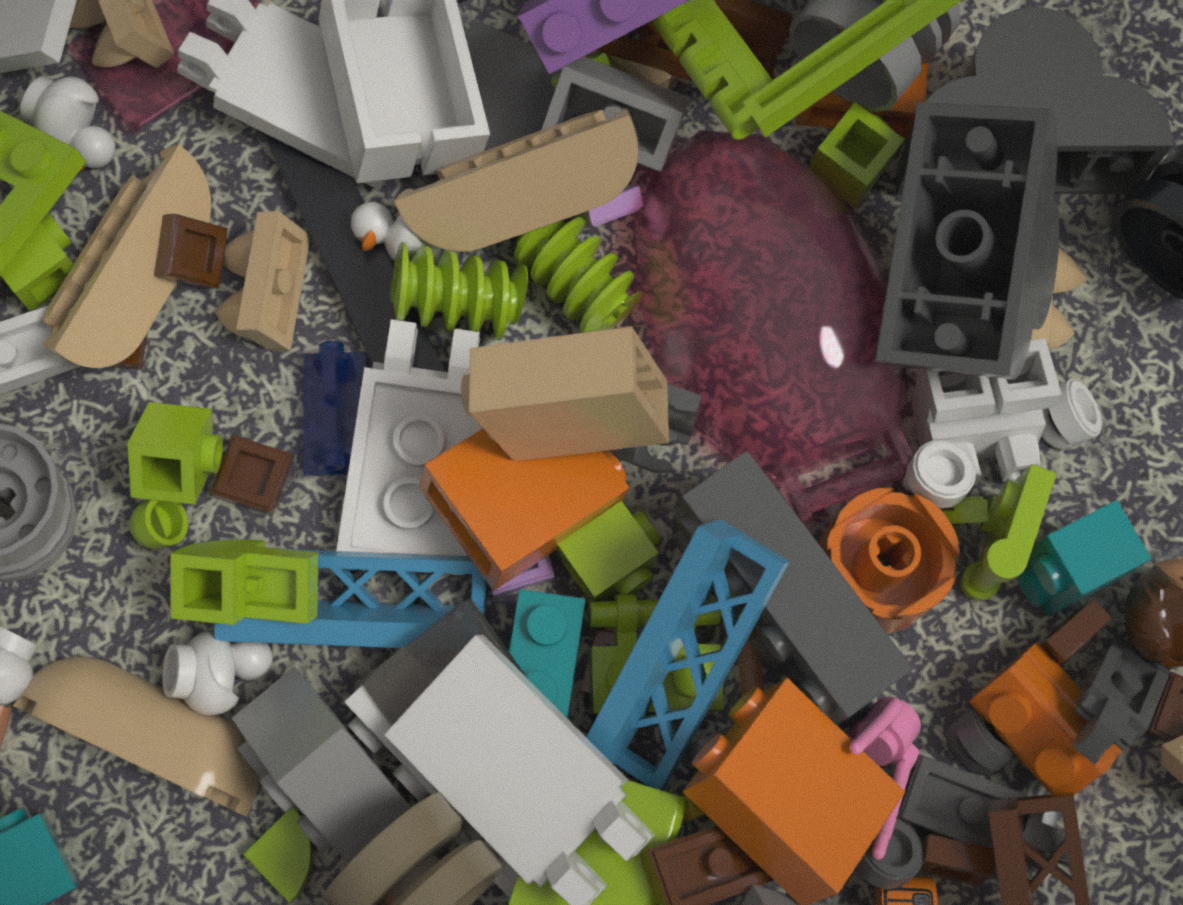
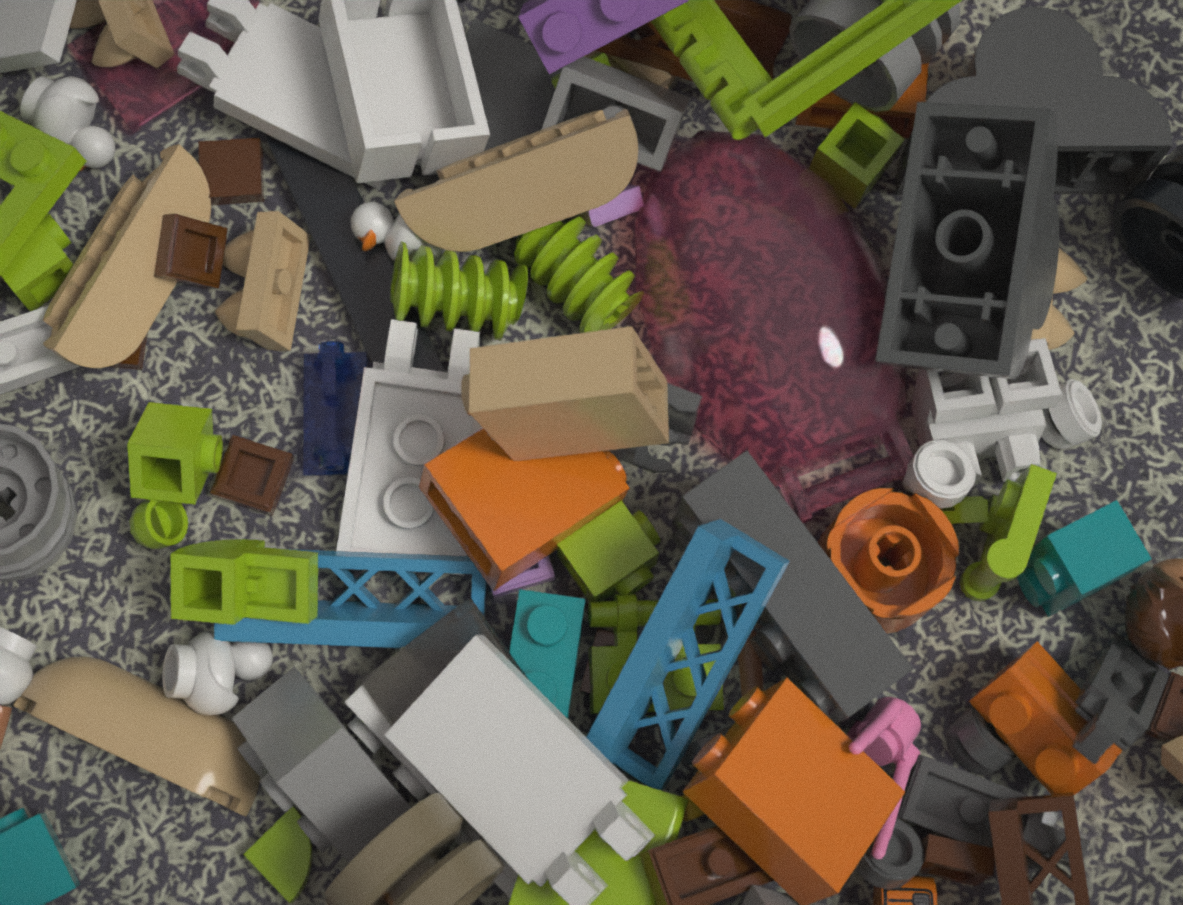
reddish brown tile [1040,599,1112,665] -> none
none -> reddish brown tile [198,138,265,205]

